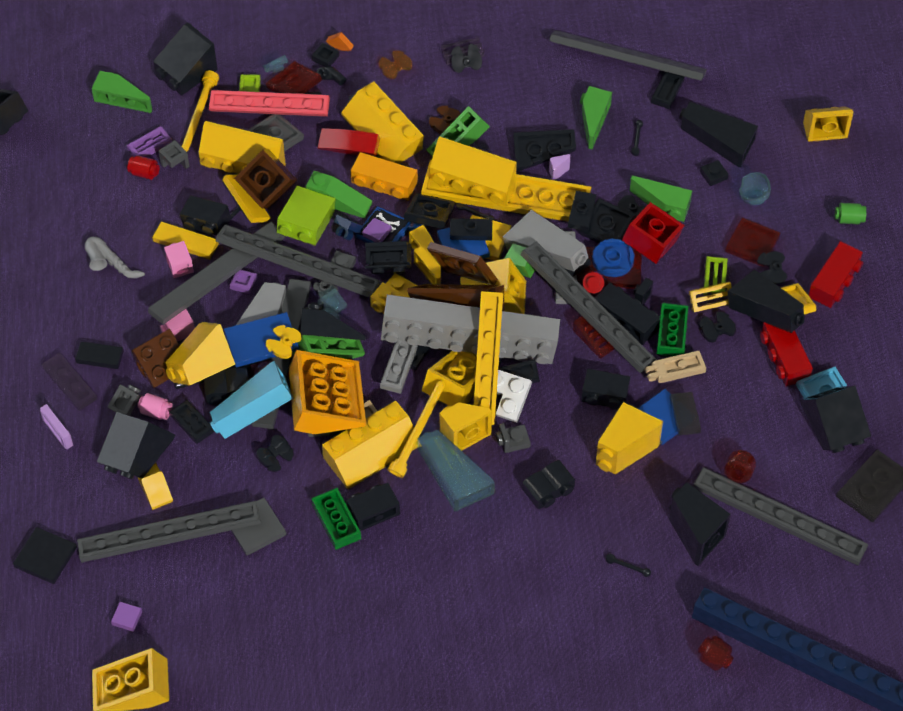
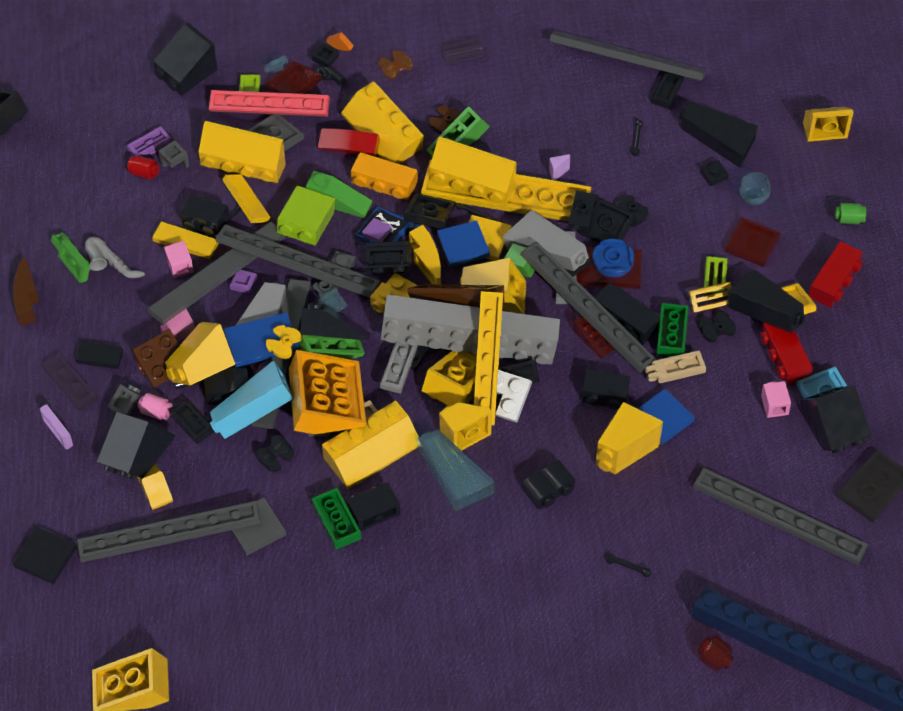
bright green slope [92,71,152,113] -> none
medium lavender tile [111,602,142,632] -> none
yellow piece [181,70,219,152] -> none
reddish brown brick [234,149,297,209] -> none
dark blue tile [334,215,364,241] -> none
yellow piece [388,381,445,478] -> none
reddish brown tile [427,242,498,285] -> none
black piece [450,44,482,73] -> none
black plate [450,218,493,241] -> none
dark grey bracket [496,423,531,453] -> none
black wing [513,129,576,172] -> none
bright green slope [580,86,612,149] -> none
red brick [583,271,604,294] -> none
red brick [622,202,685,264] -> none
bright green slope [630,175,692,222] -> none
black plate [633,278,654,305] -> none
black slope [669,482,730,566] -> none
clear smoke tile [670,392,701,436] -> none
clear red head [725,450,756,483] -> none
black piece [757,251,787,284] -> none
none -> reddish brown slope [13,258,39,326]
none -> bright green hinge [51,232,90,283]
none -> bright pink brick [761,381,791,418]

